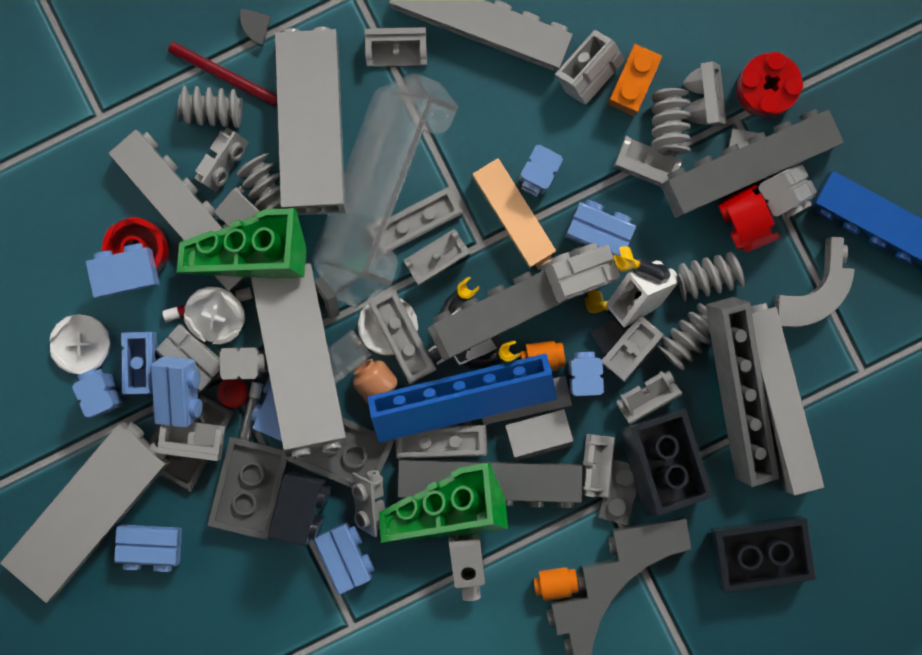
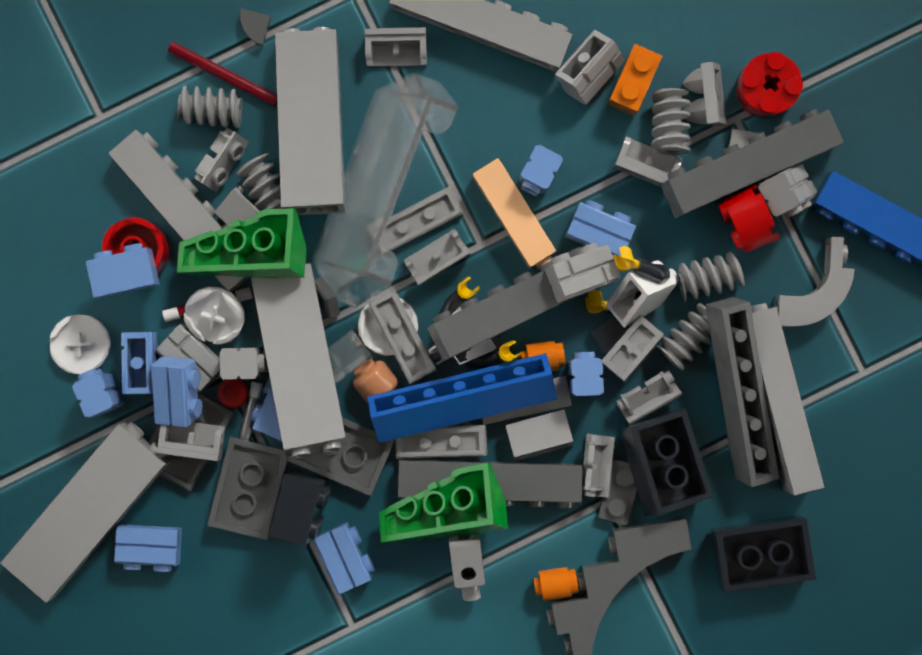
light grey hinge [352,470,385,537] -> none

